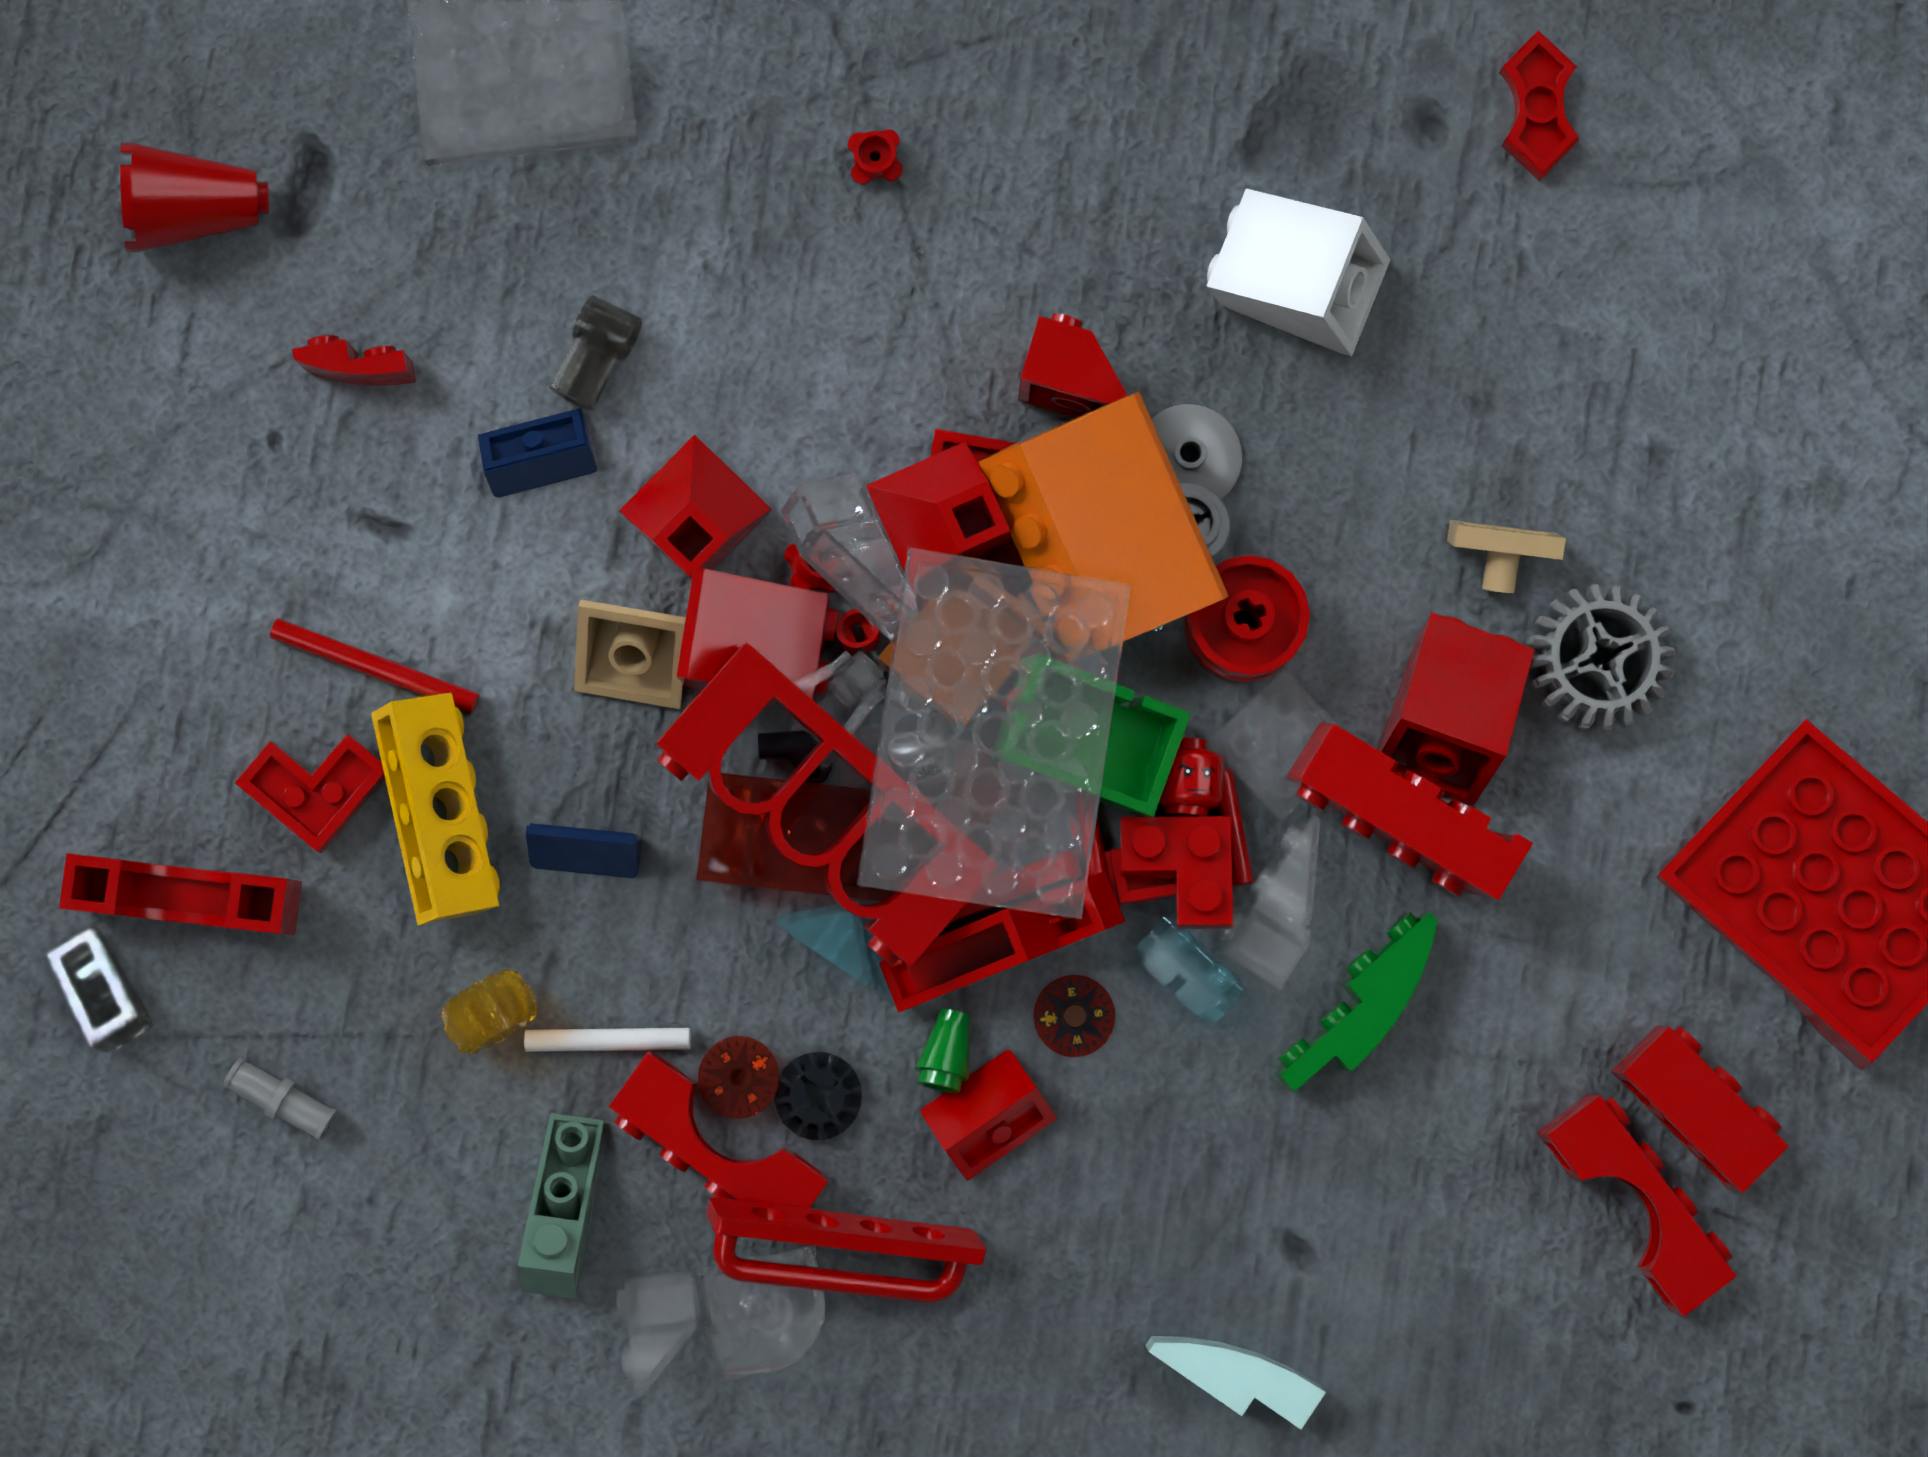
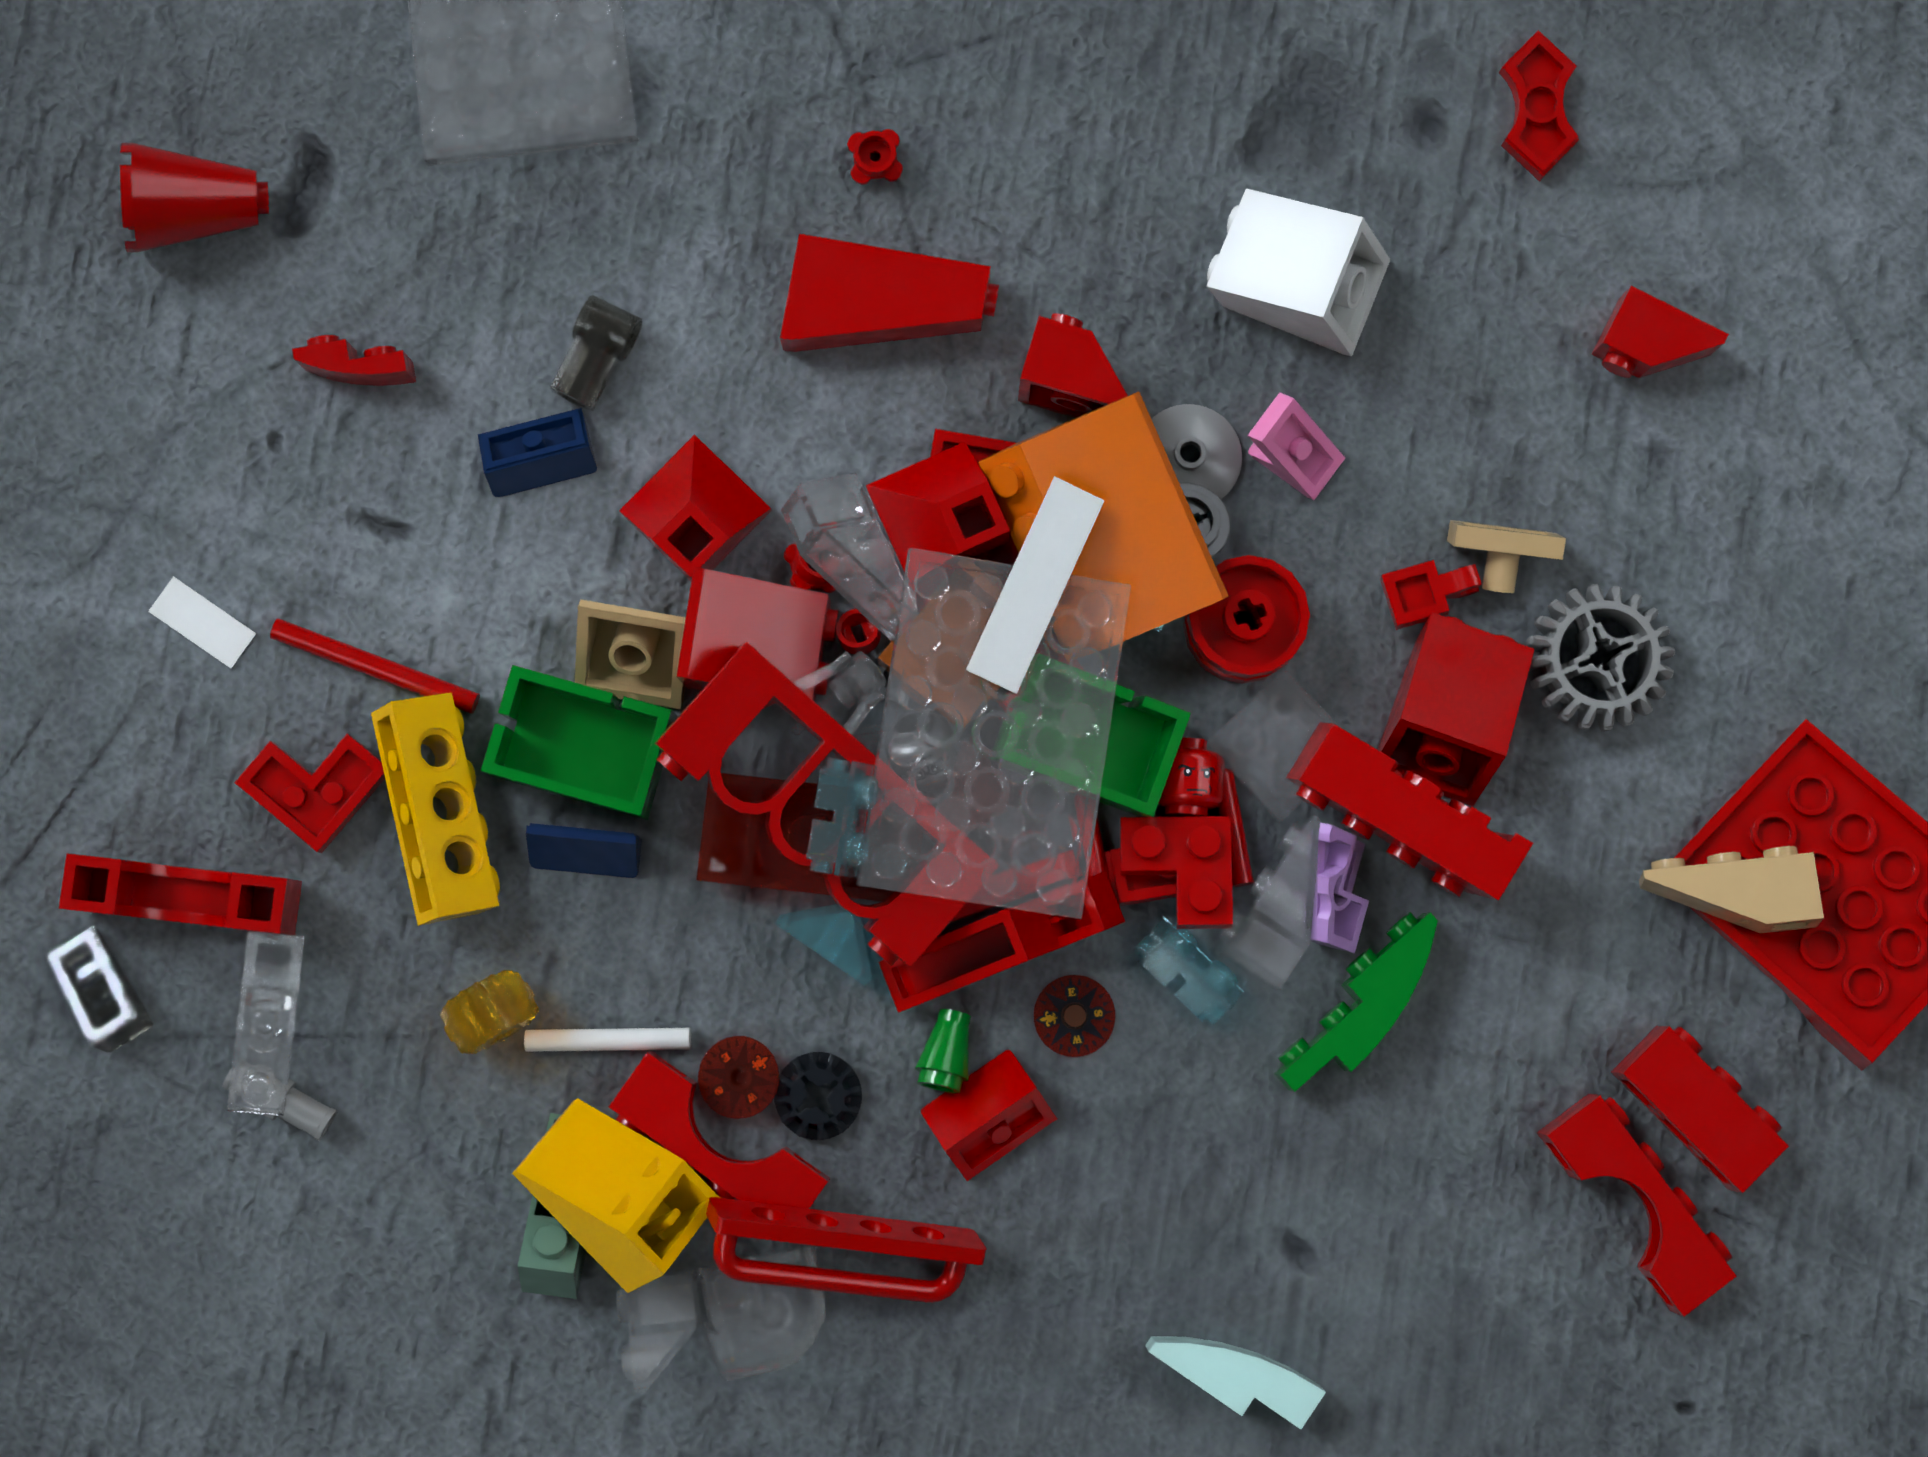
black arm [758,730,833,784] -> none
none -> white sticker [148,576,256,669]
none -> clear slope [227,931,305,1116]
none -> green piece [481,665,678,820]
none -> yellow slope [512,1098,720,1293]
none -> red slope [780,234,999,352]
none -> clear light blue hinge [806,758,877,877]
none -> white sticker [966,476,1105,694]
none -> bright pink slope [1247,392,1345,500]
none -> lavender slope [1310,823,1369,953]
none -> red plate [1380,560,1482,630]
none -> red slope [1591,286,1729,378]
none -> tan slope [1639,846,1824,933]

